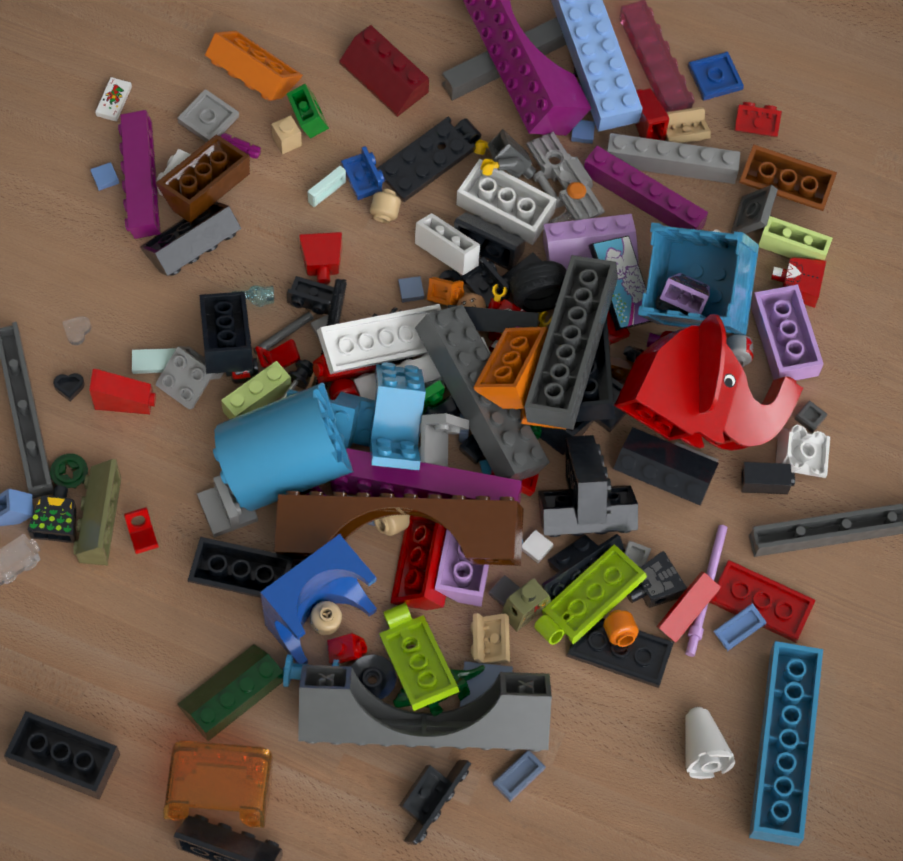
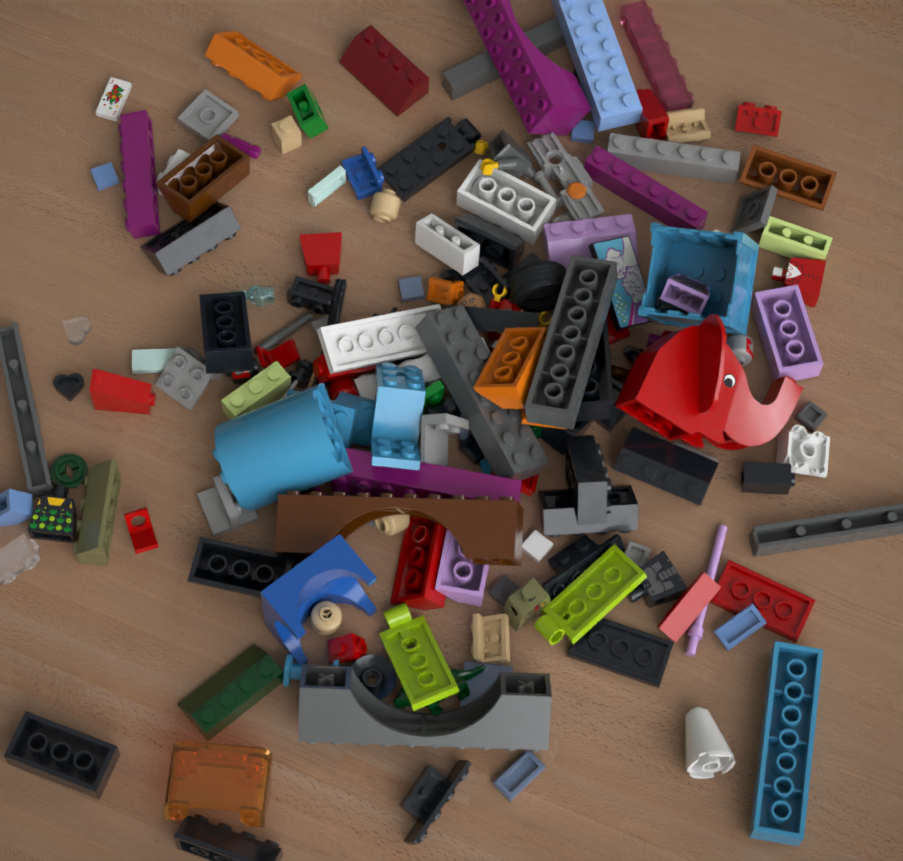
orange head [603,610,639,647] -> none
blue tile [688,52,744,101] -> none

